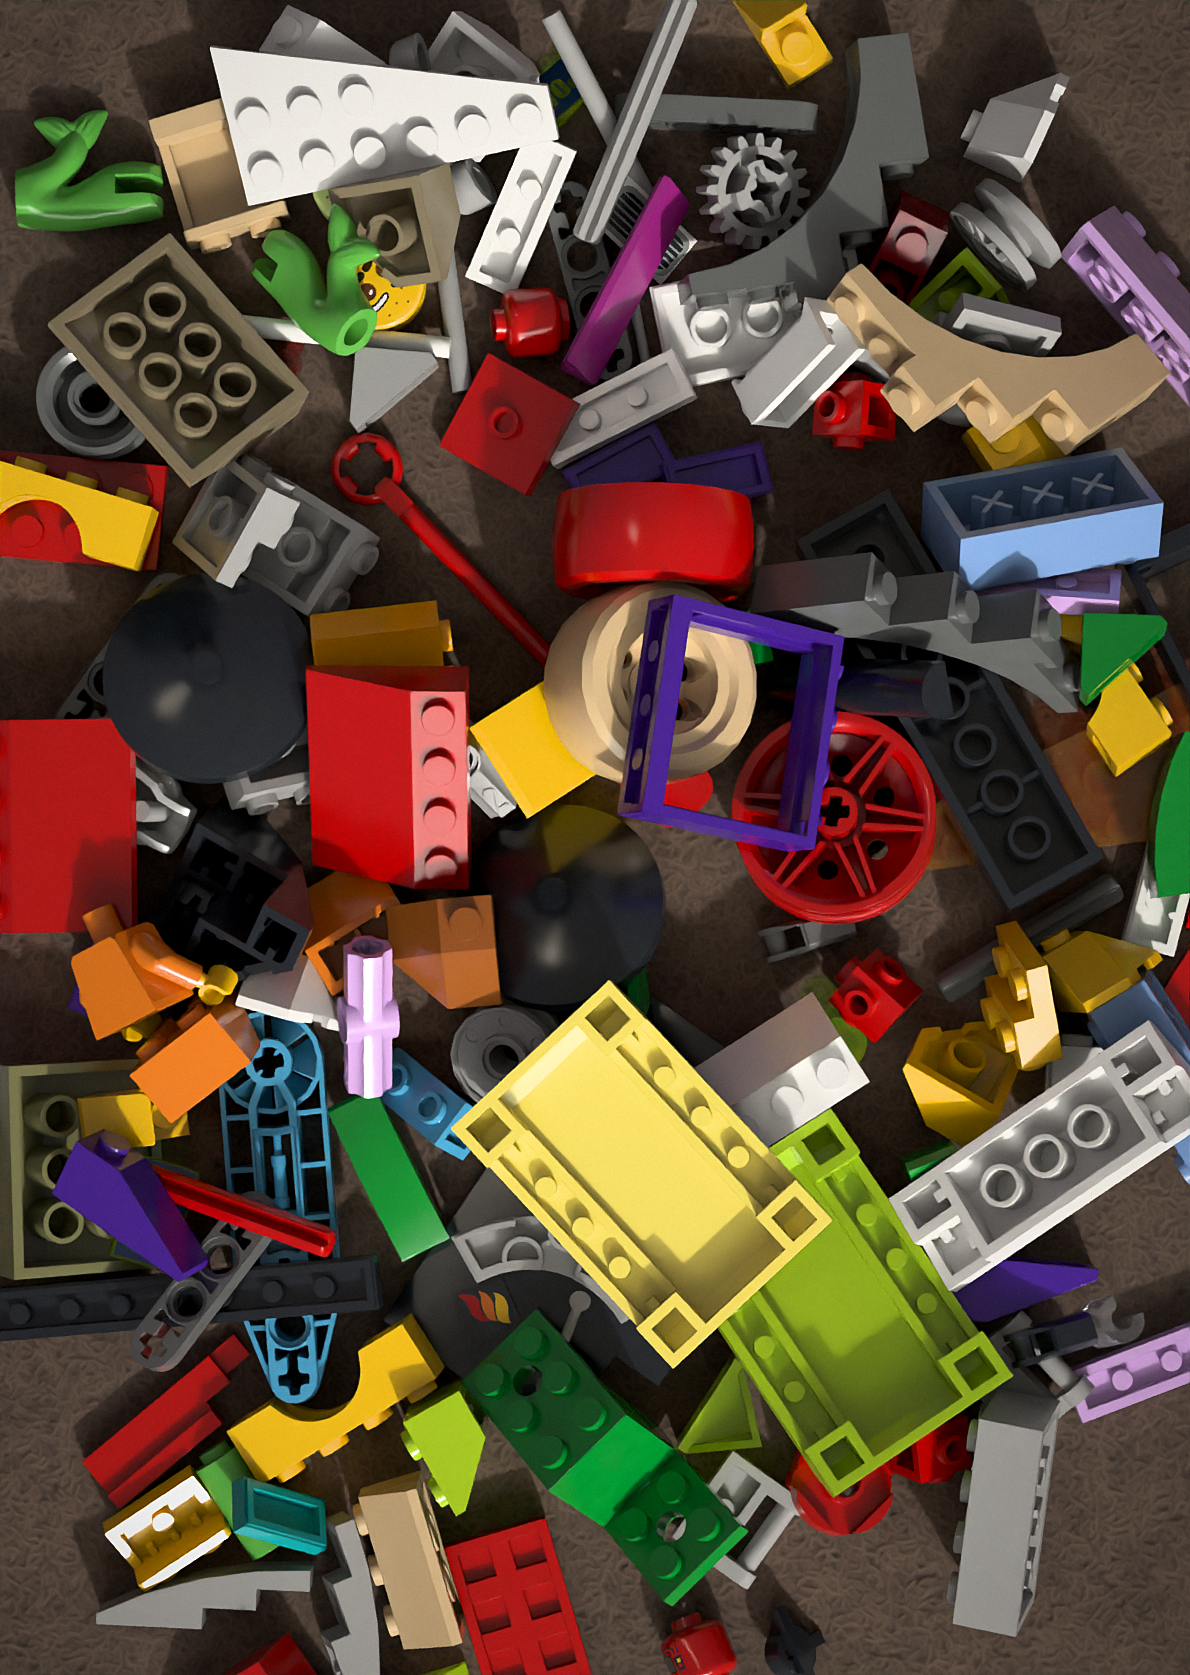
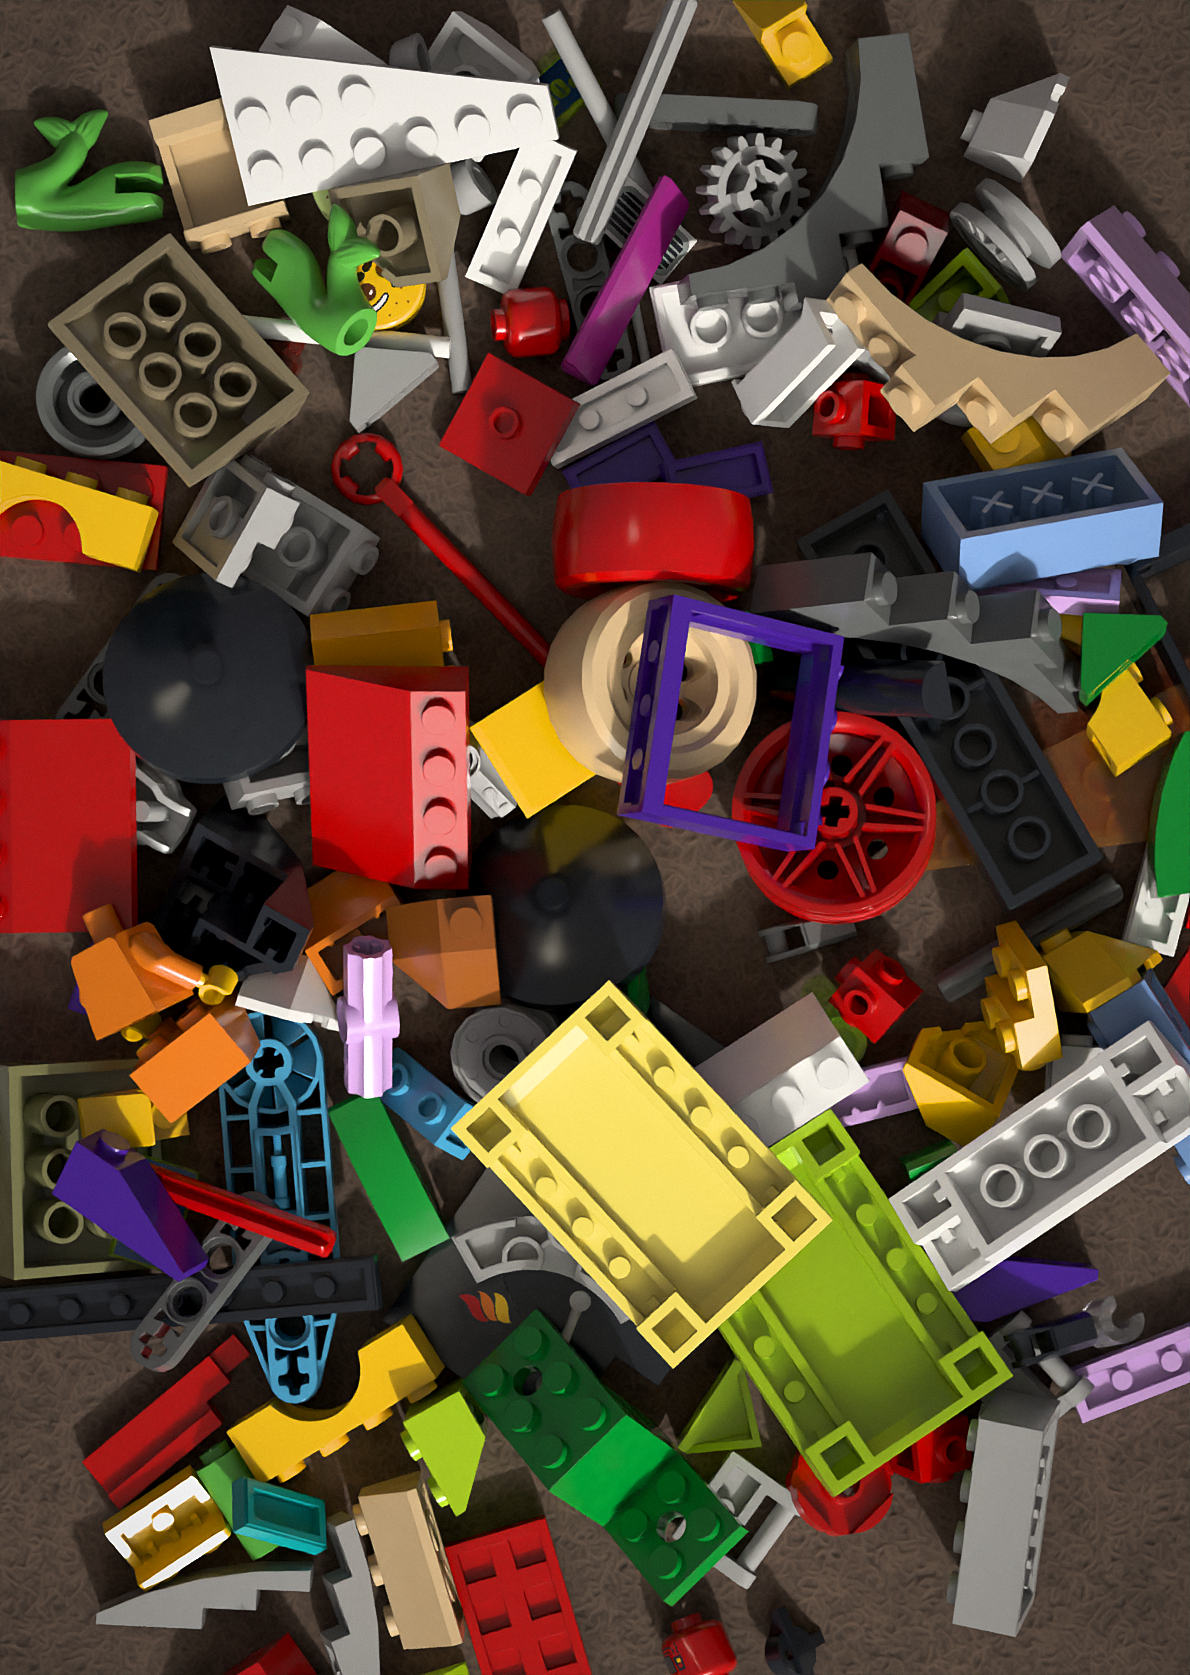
none -> lavender plate [815,1056,919,1127]

